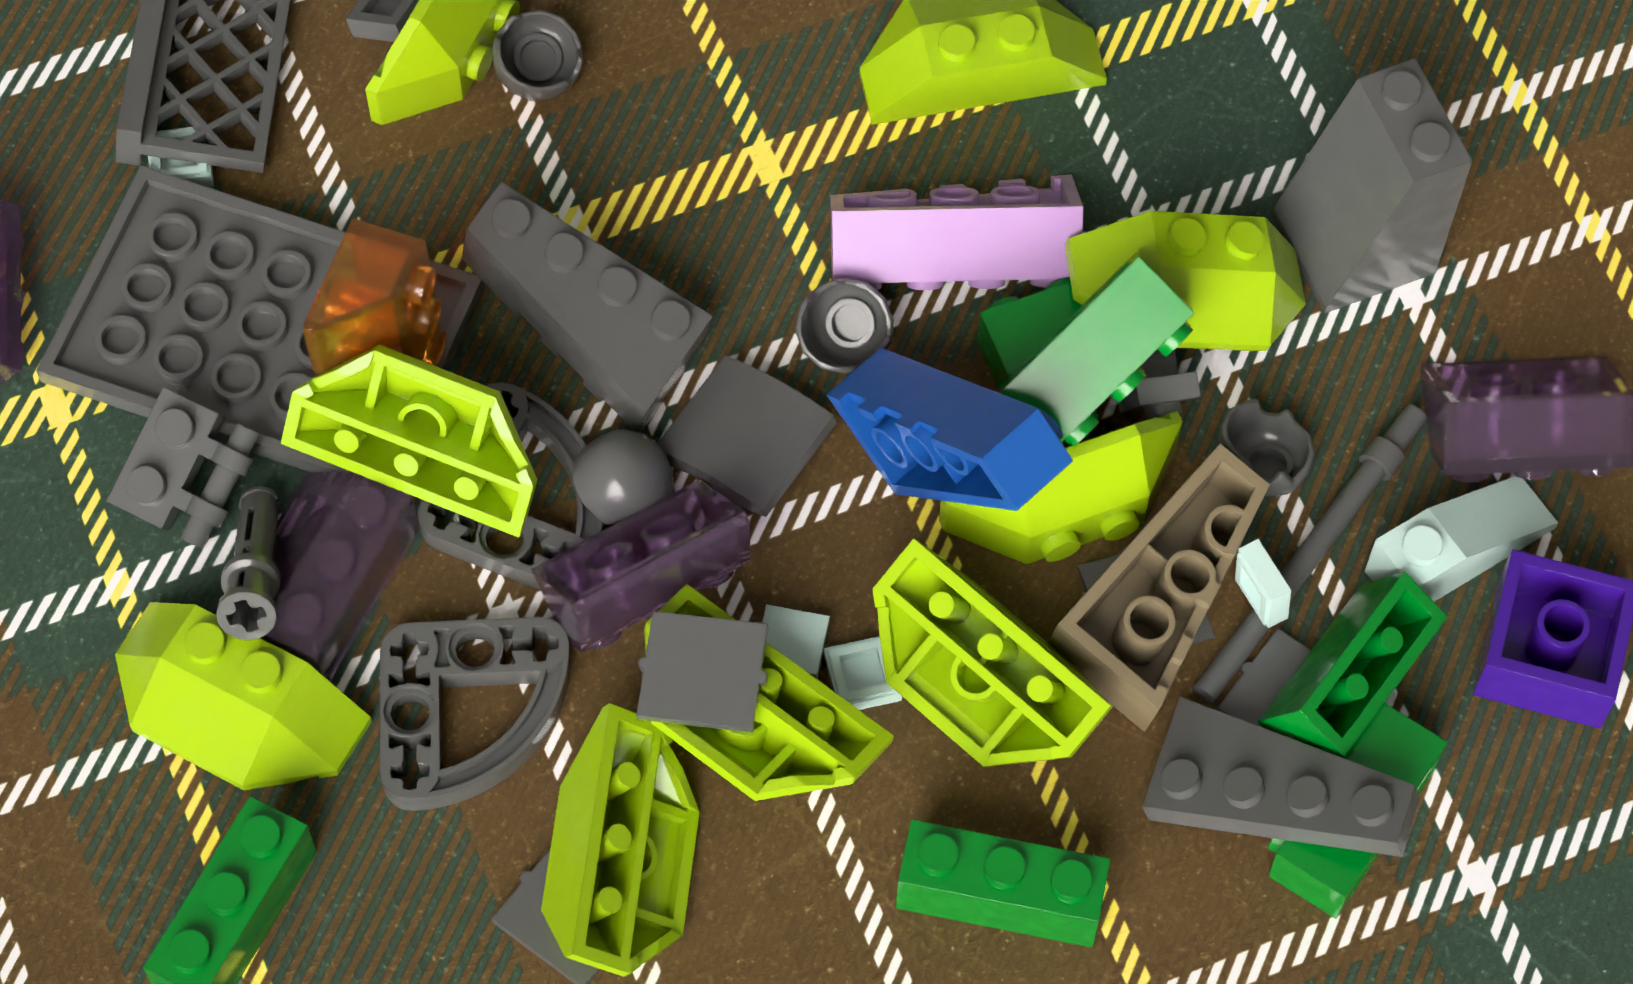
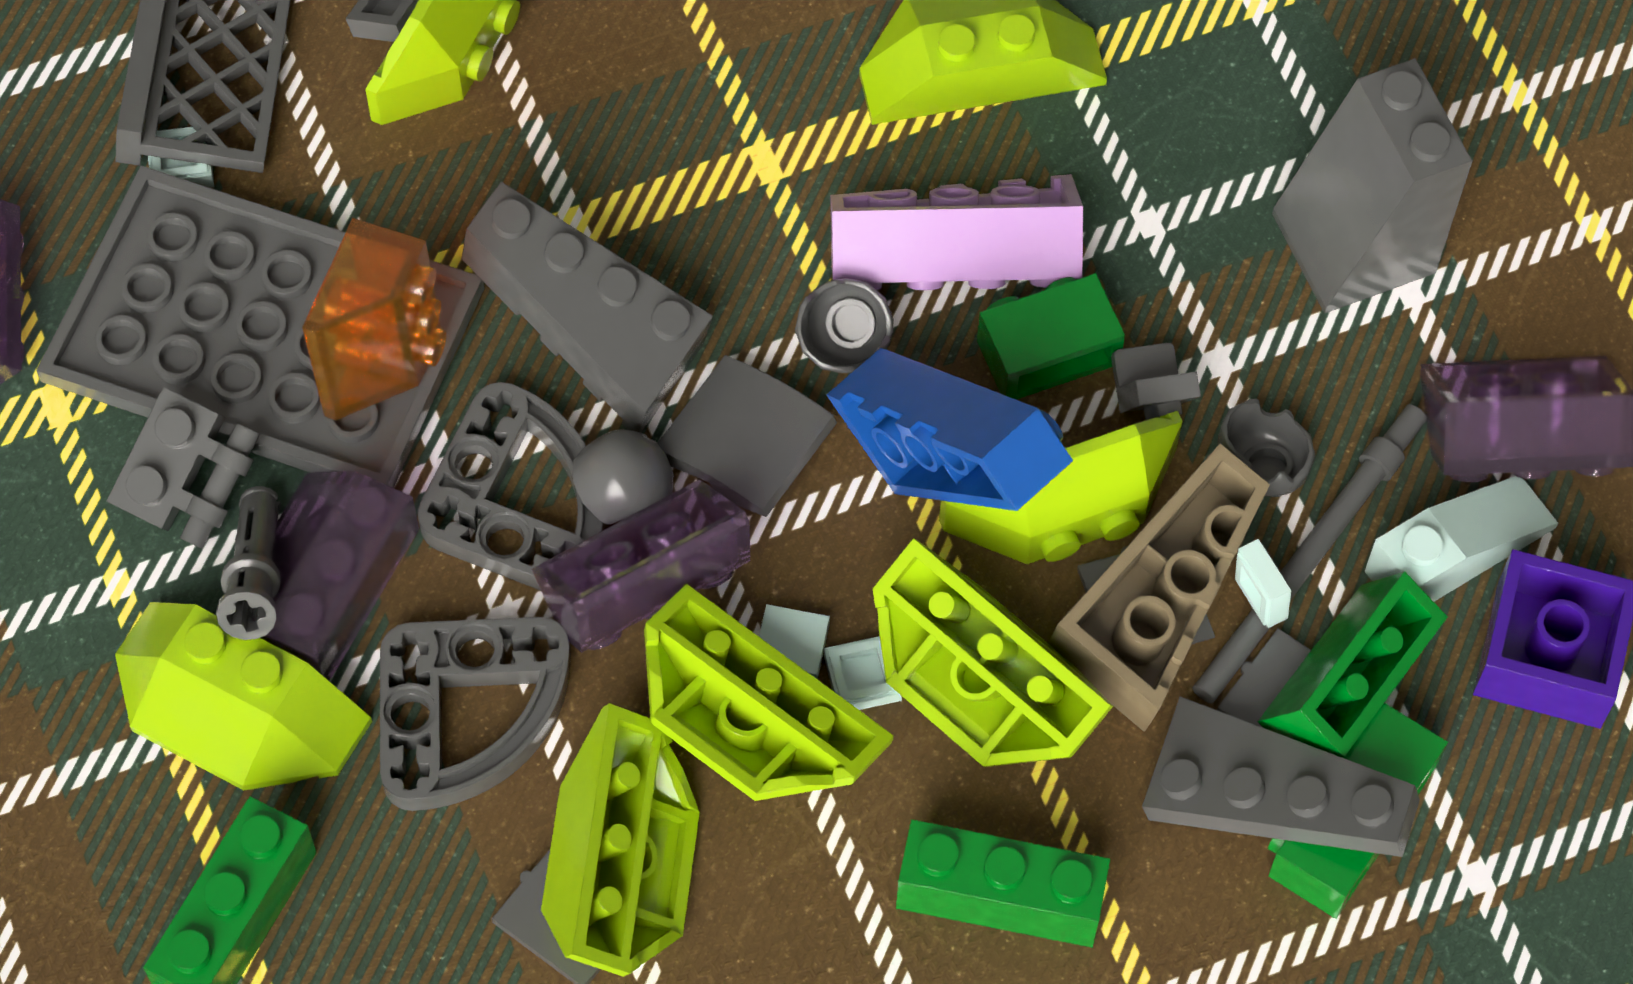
lime wedge [281,344,537,538] -> none
dark grey hair [492,9,584,102] -> none
dark grey piece [636,611,769,733] -> none
brick [998,252,1194,446] -> none
lime wedge [1064,211,1306,351] -> none

